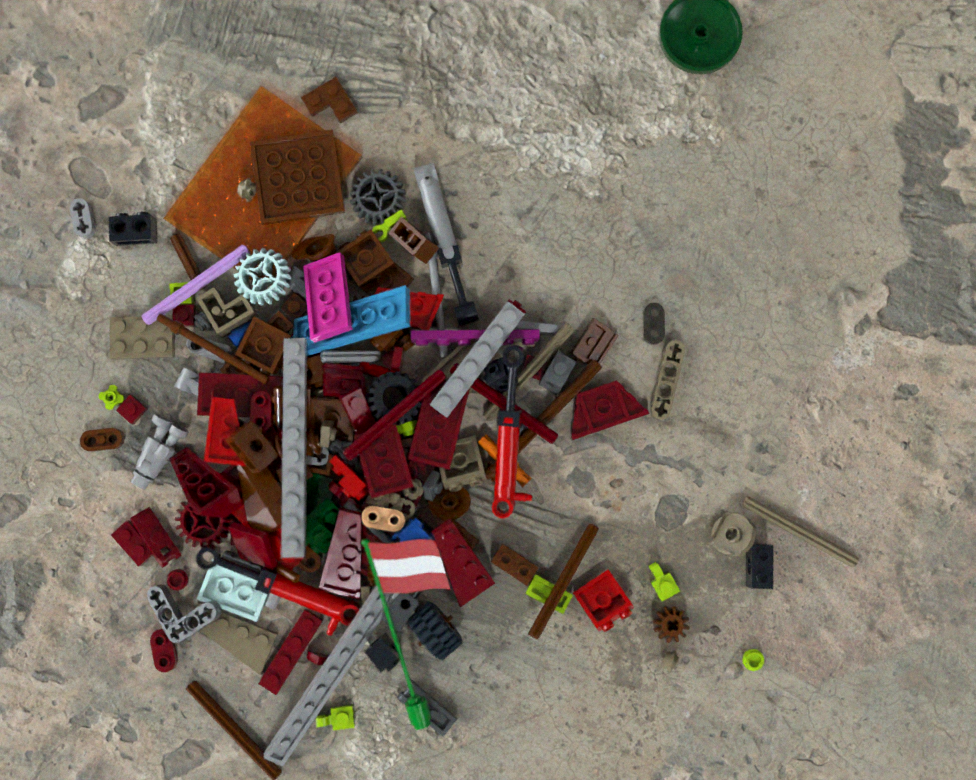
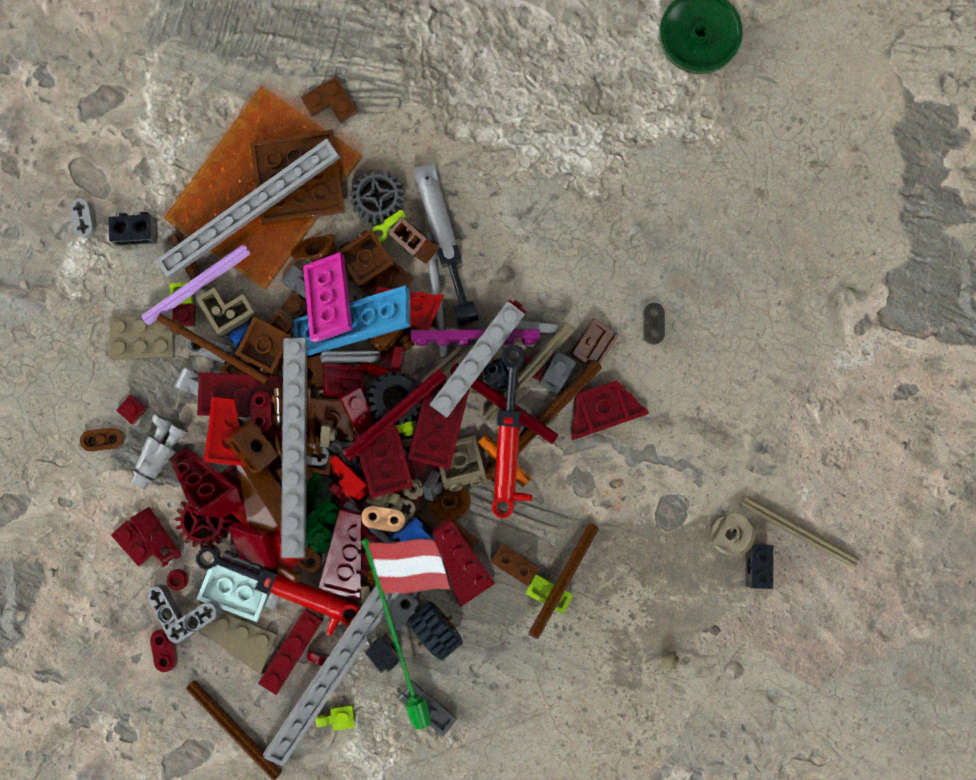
lime plate [99,385,124,410] -> none
dark grey plate [193,312,212,331] -> none
light aqua gear [233,248,292,305] -> none
dark tan plate [237,178,256,202] -> none
red plate [573,569,634,632] -> none
lime plate [648,562,680,602] -> none
dark tan beam [650,340,685,421] -> none
reddish brown gear [653,606,690,643] -> none
lime plate [742,649,764,671] -> none
none -> light grey plate [156,139,340,278]

